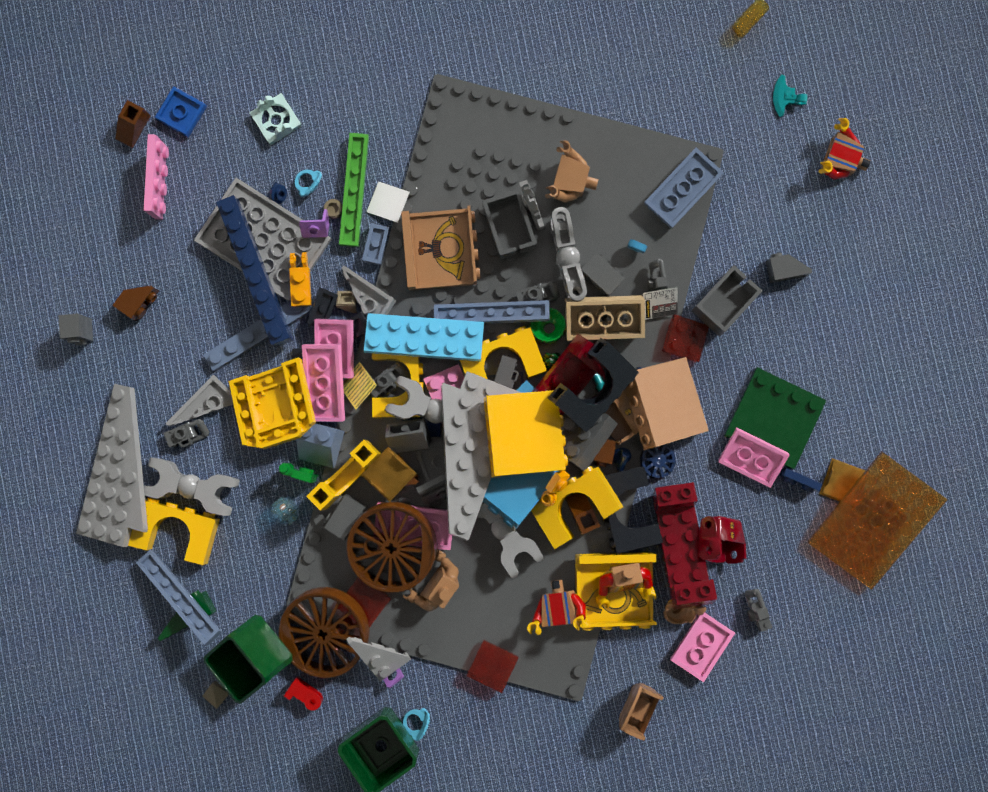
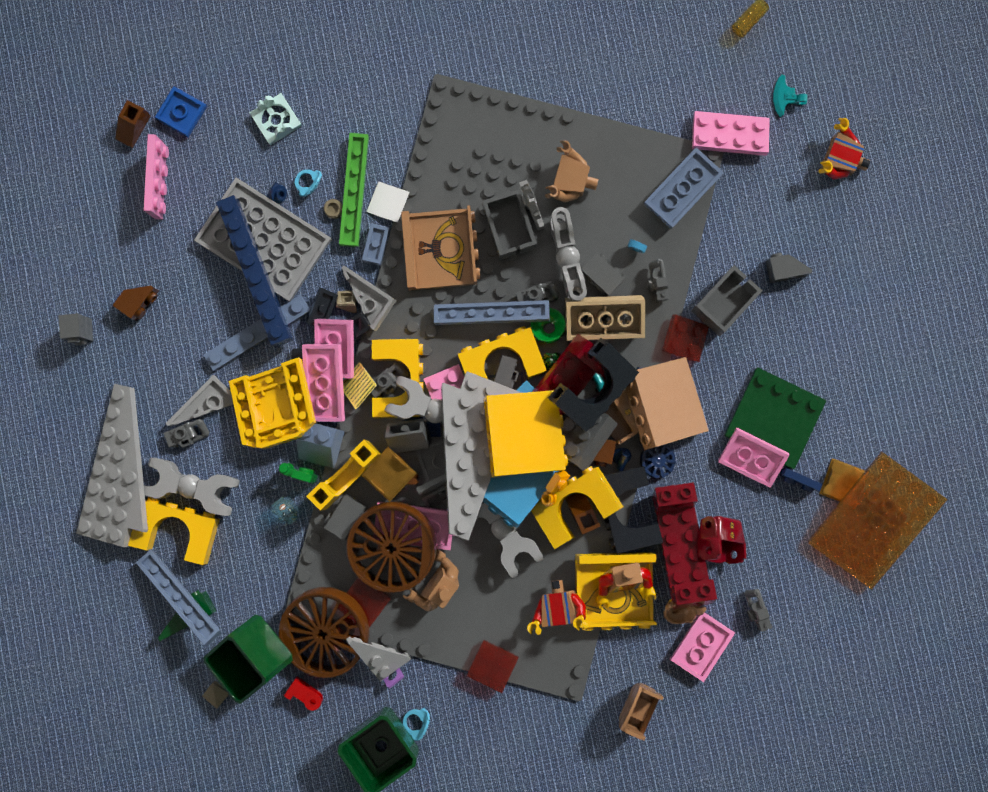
light orange hinge [289,252,312,307] -> none
medium lavender bracket [299,209,330,238] -> none
medium azure plate [364,313,484,362] -> none
sticker [643,287,678,320] -> none
none -> bright pink plate [692,111,769,156]

